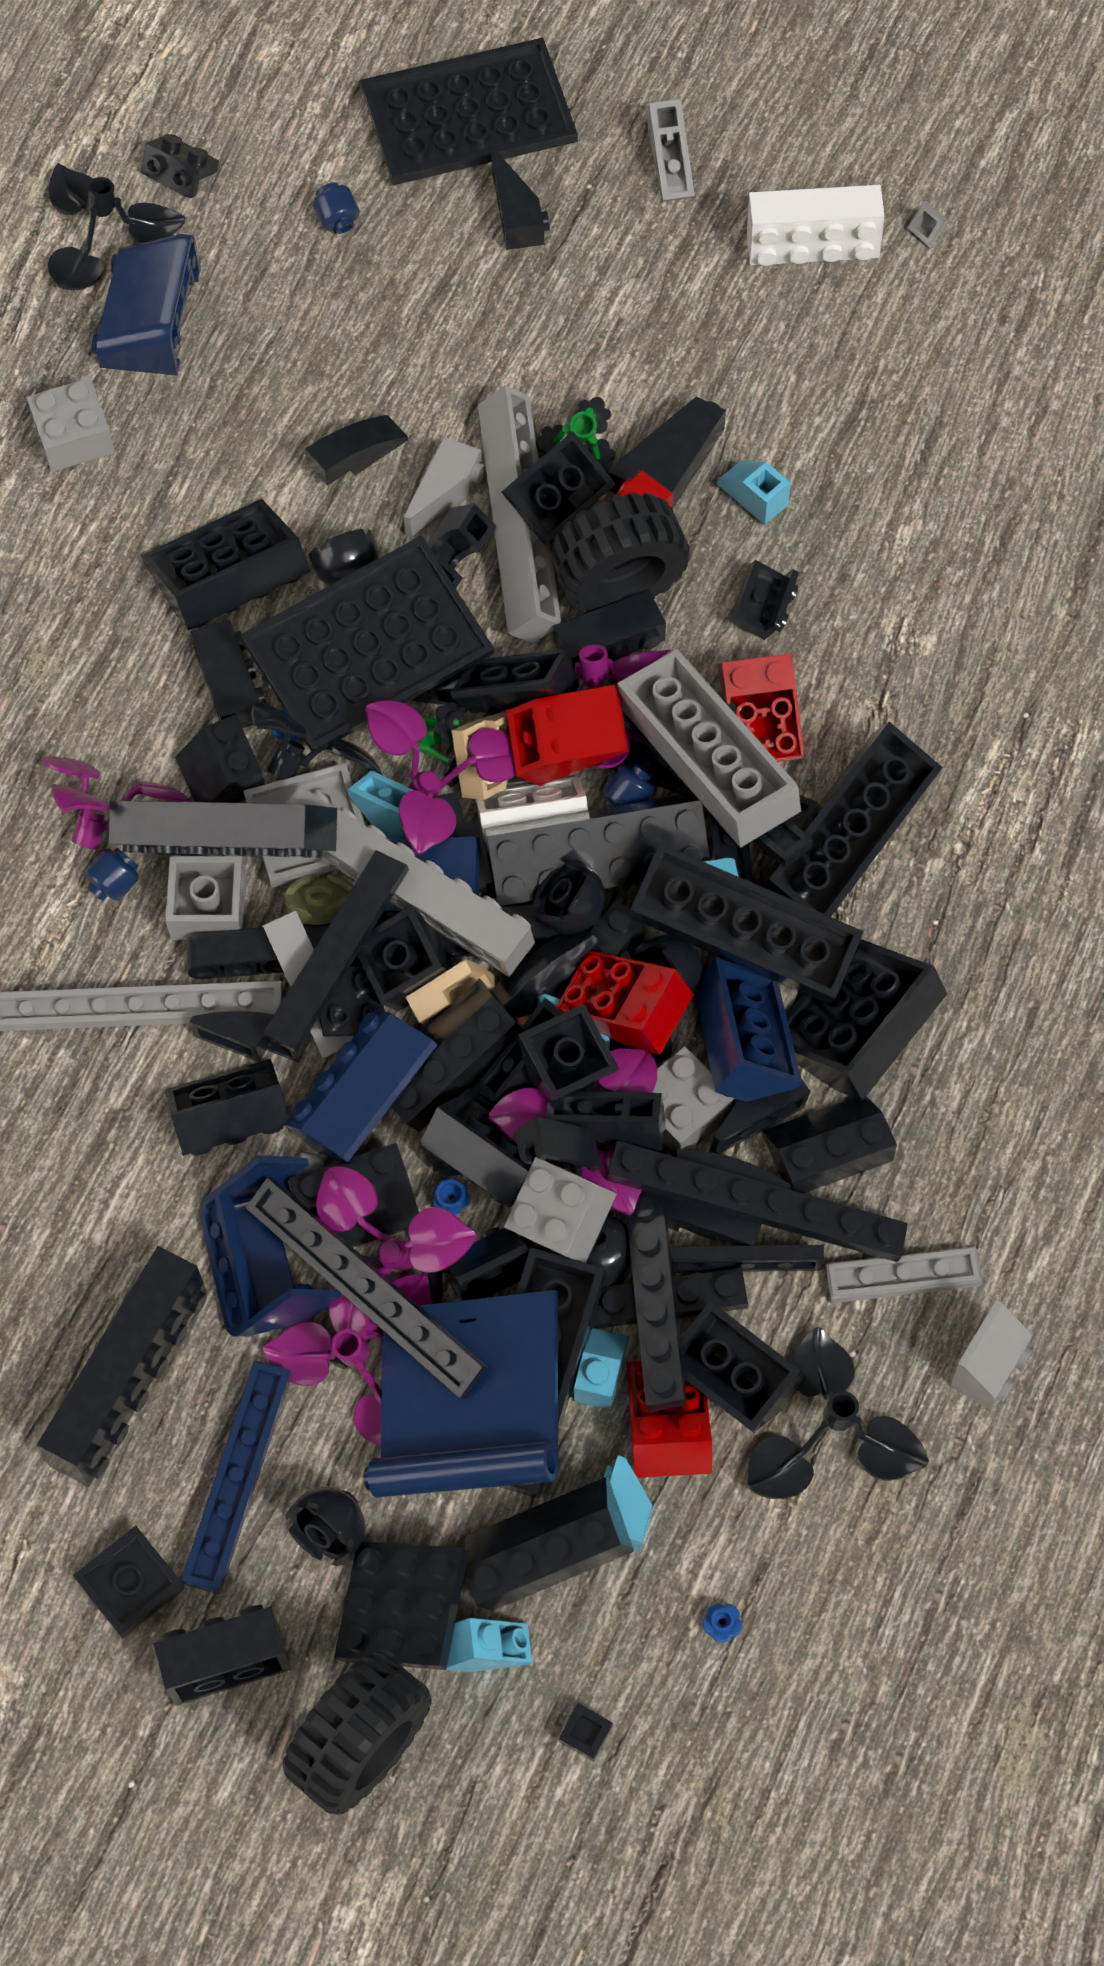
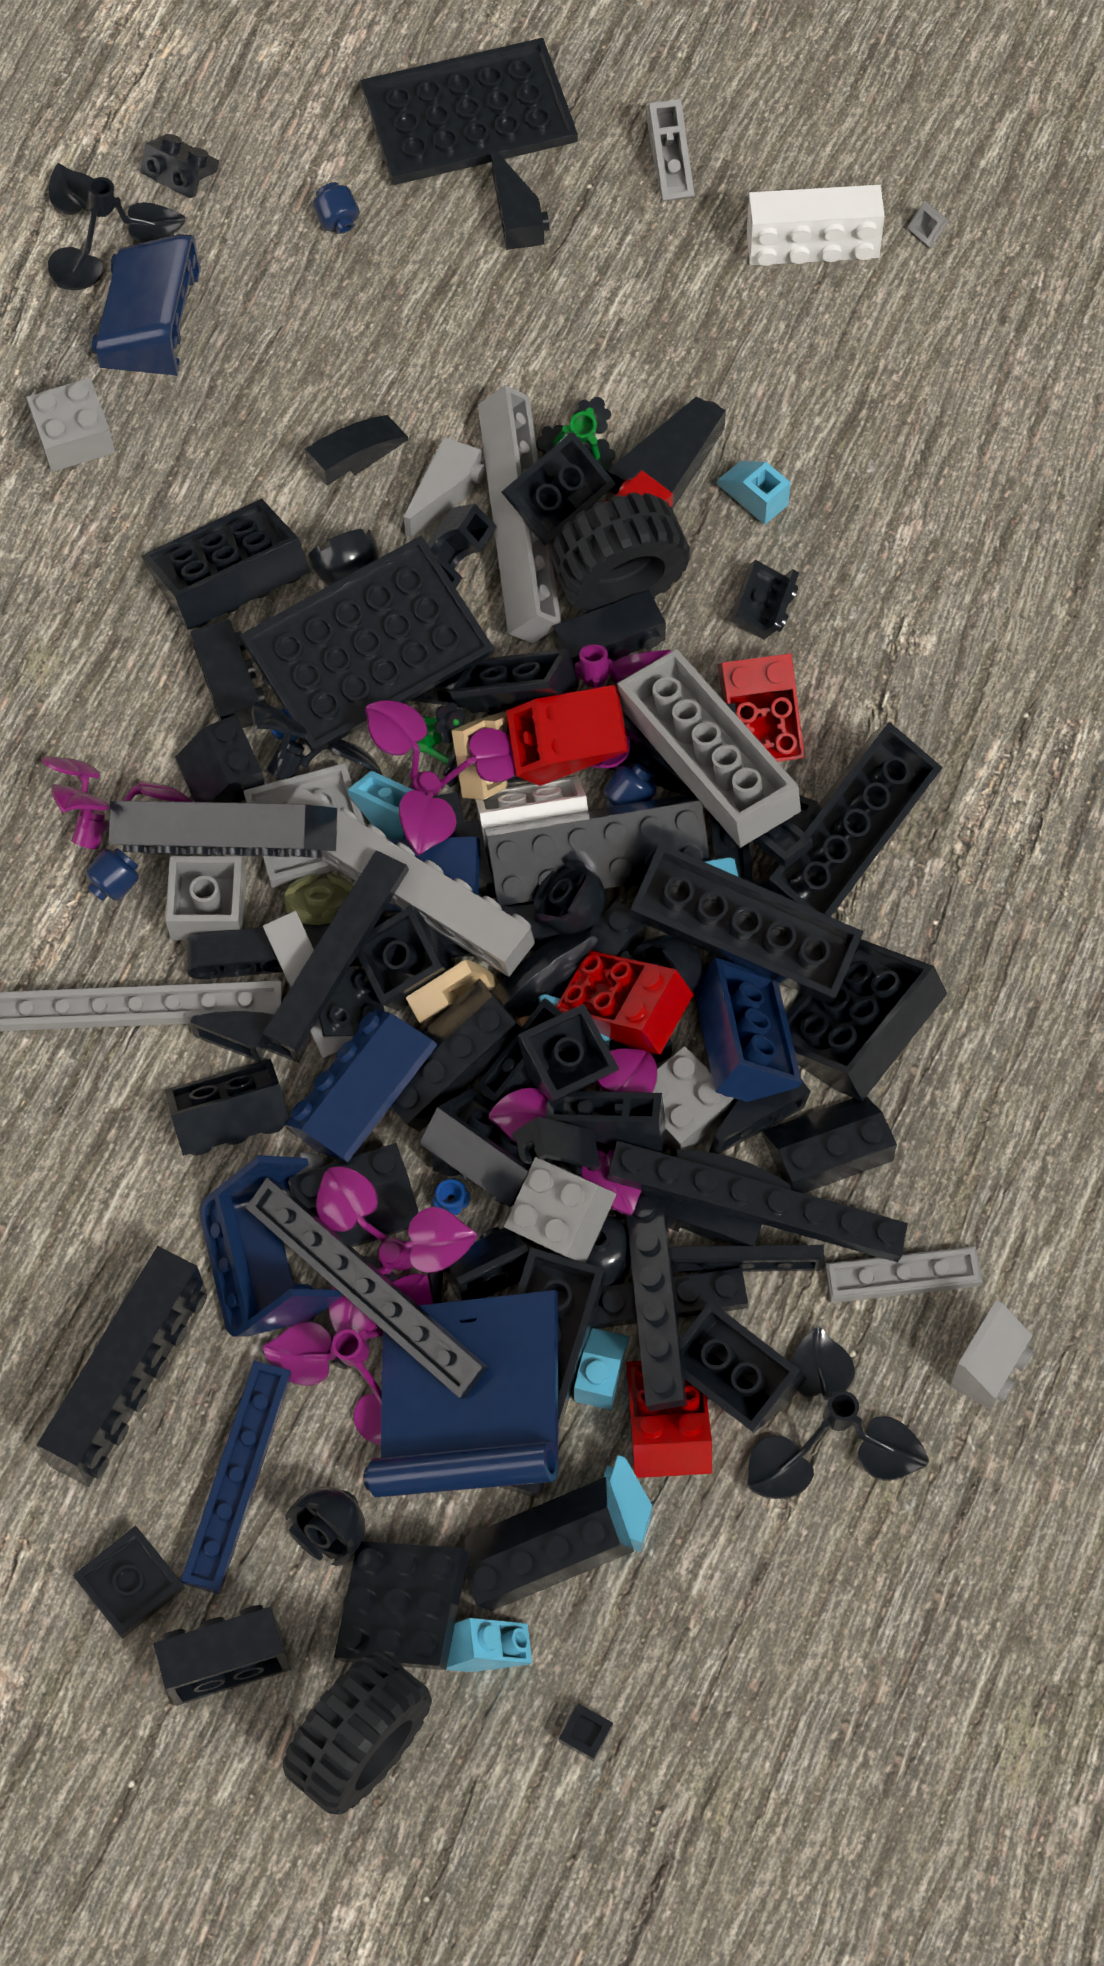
blue plate [703,1603,742,1642] -> none

